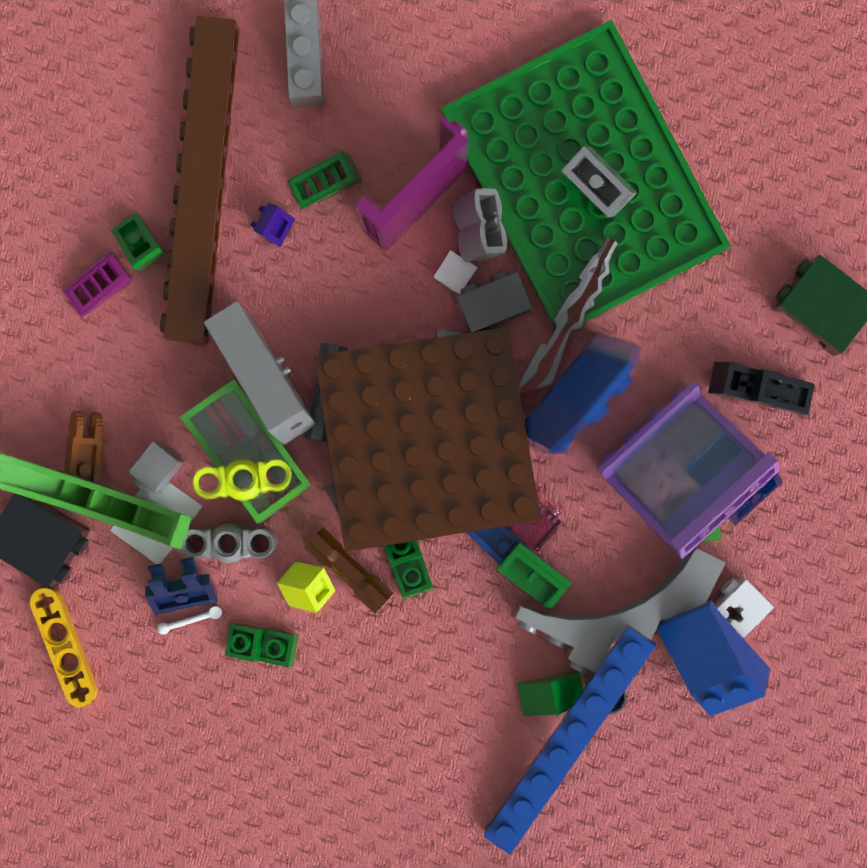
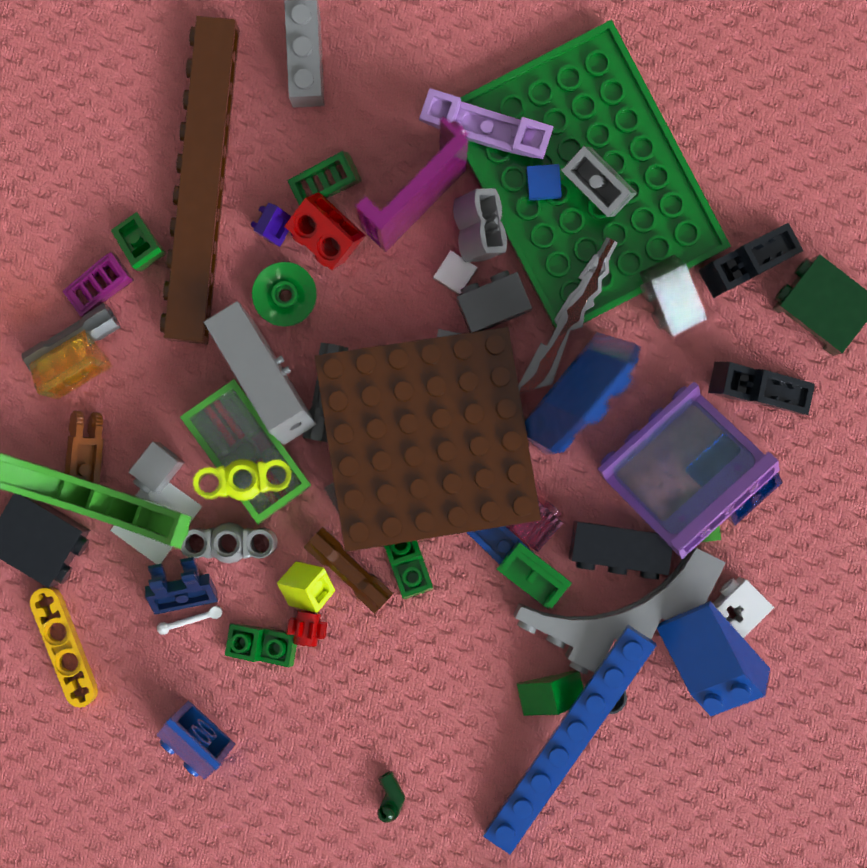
none -> dark grey axle [21,303,121,378]
none -> clear yellow slope [29,330,112,400]
none -> blue slope [156,701,235,779]
none -> green dish [252,262,317,327]
none -> red brick [284,192,366,270]
none -> red gear [287,610,328,647]
none -> dark green arm [377,771,405,823]
none -> lavender slope [419,88,554,159]
none -> blue tile [526,164,562,201]
none -> black brick [568,521,673,580]
none -> clear smoke brick [639,255,707,337]
none -> black slope [698,223,803,298]

